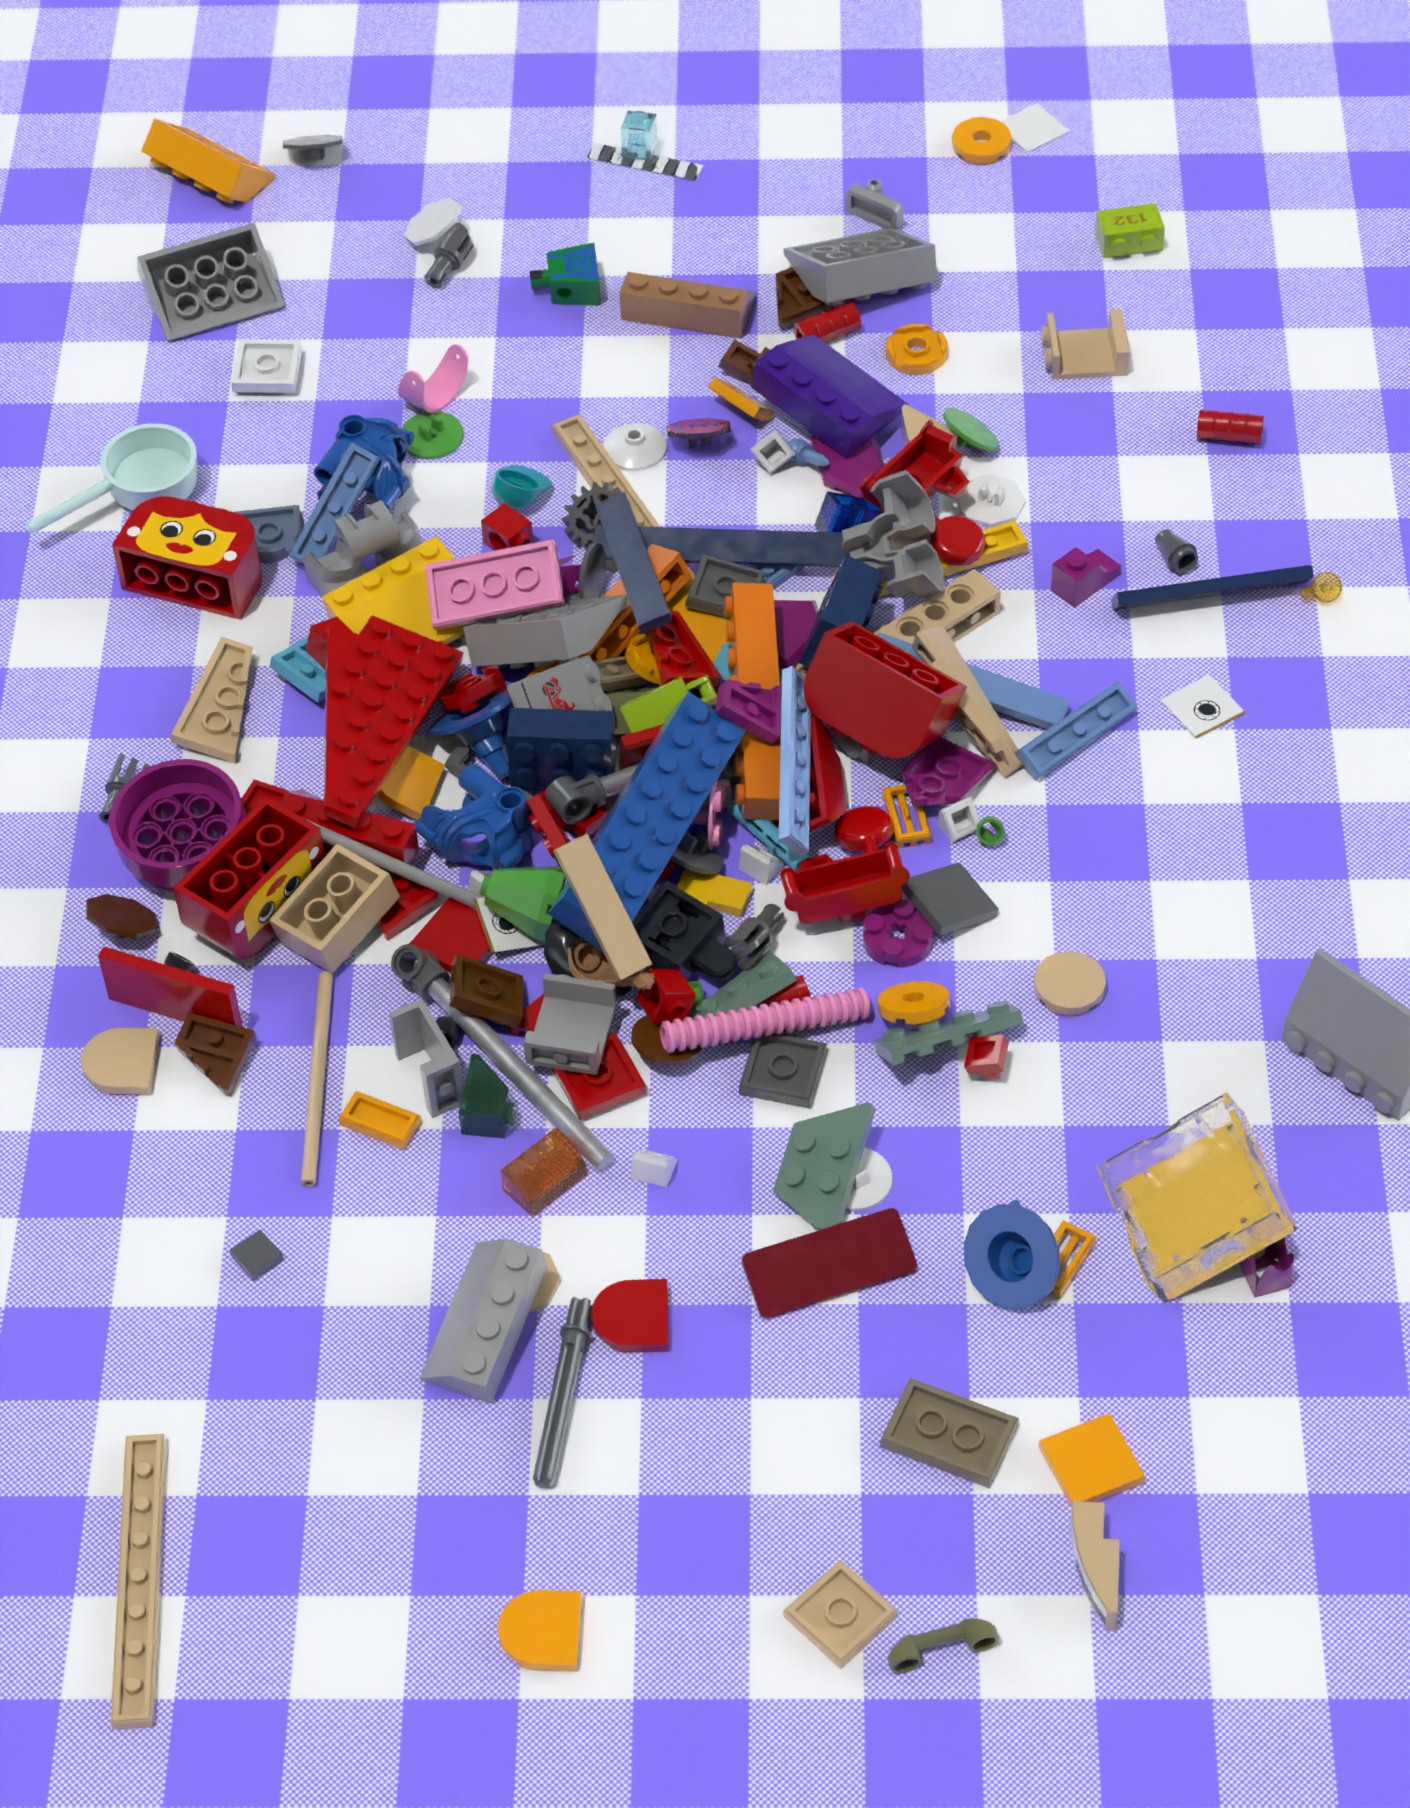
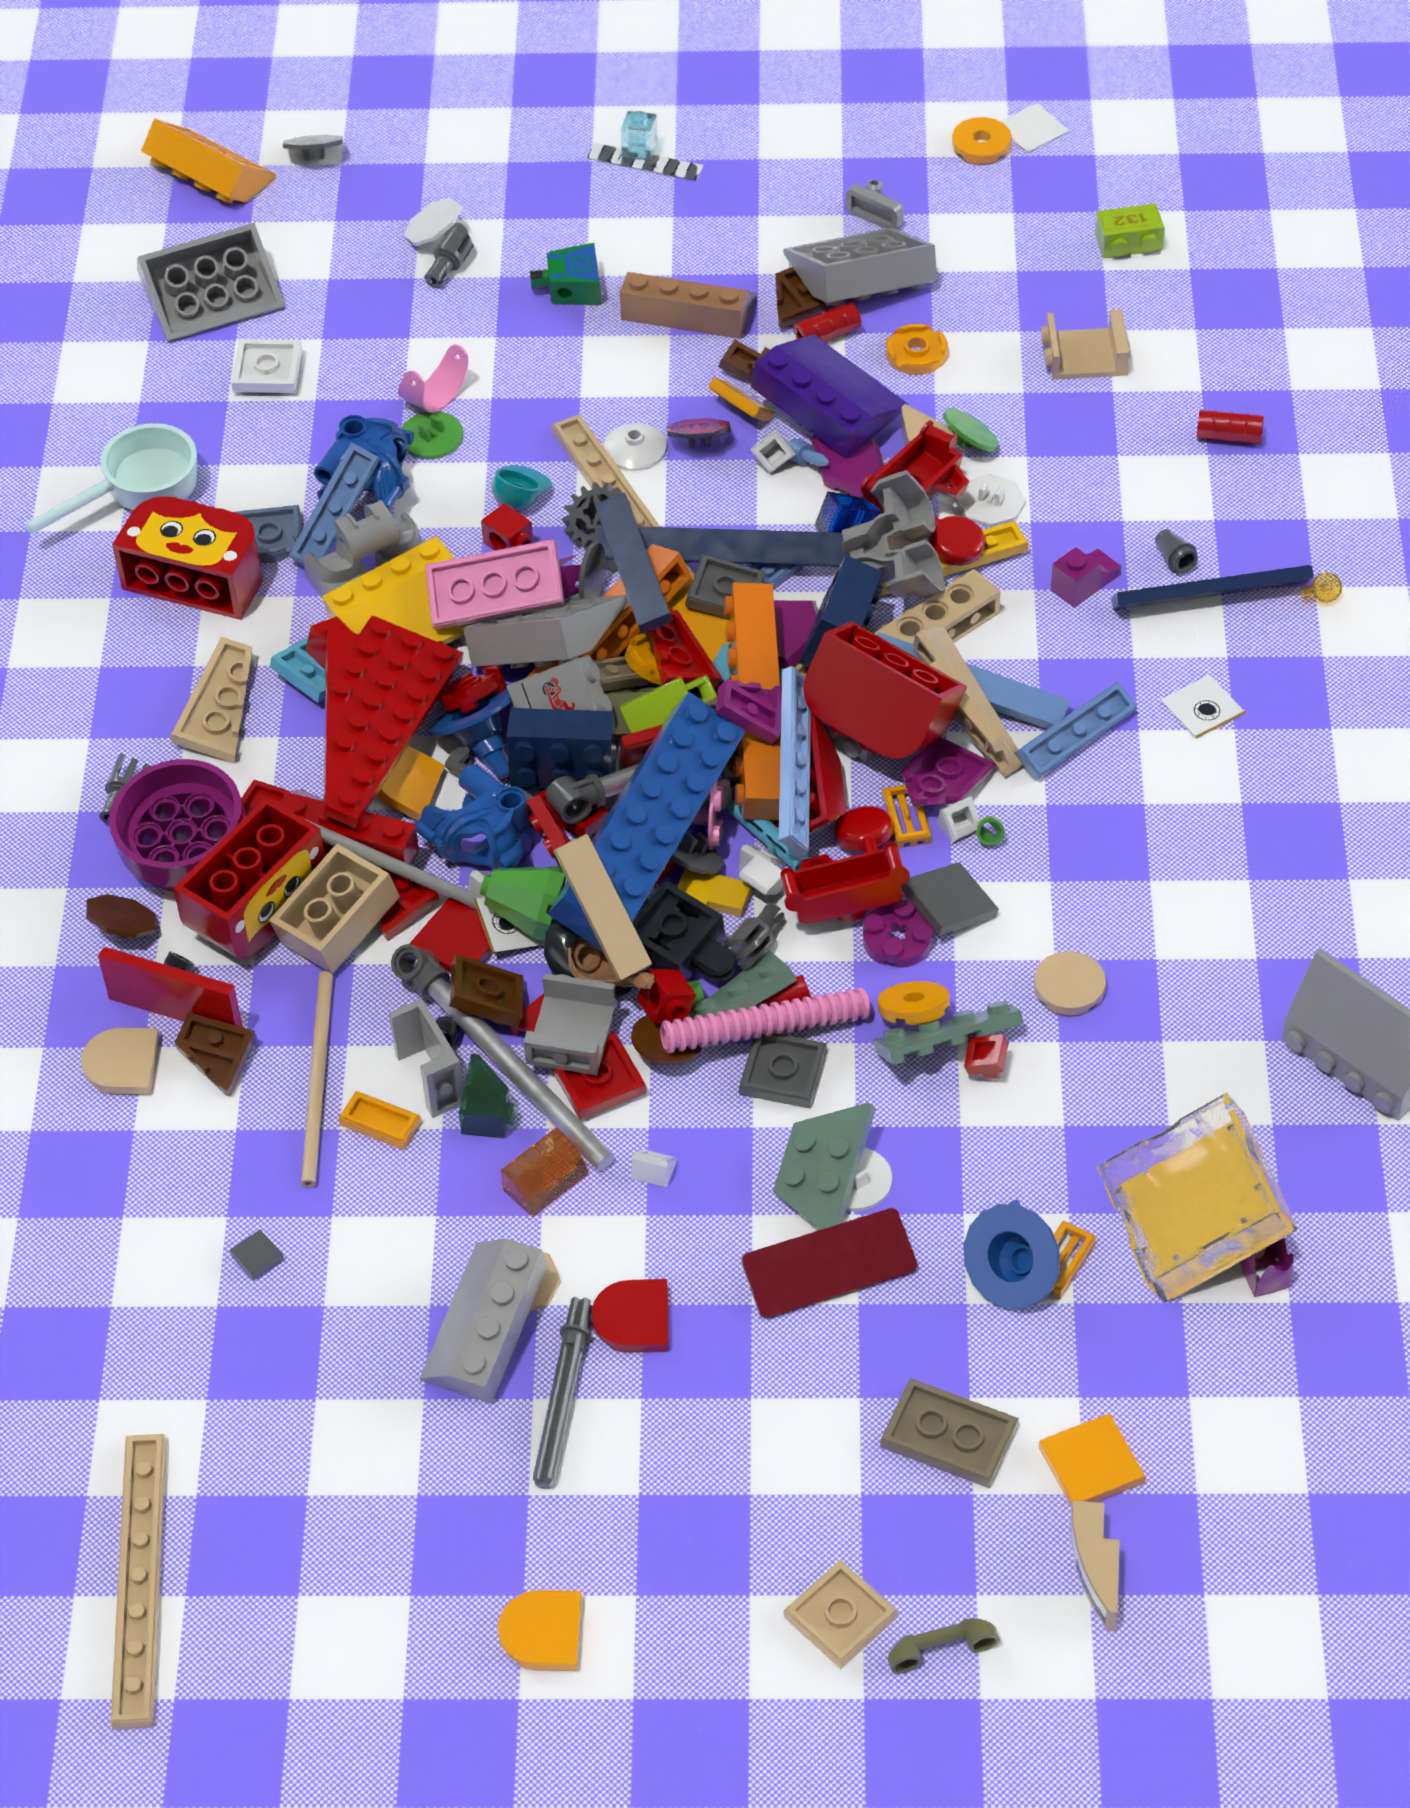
none -> white slope [739,854,782,896]

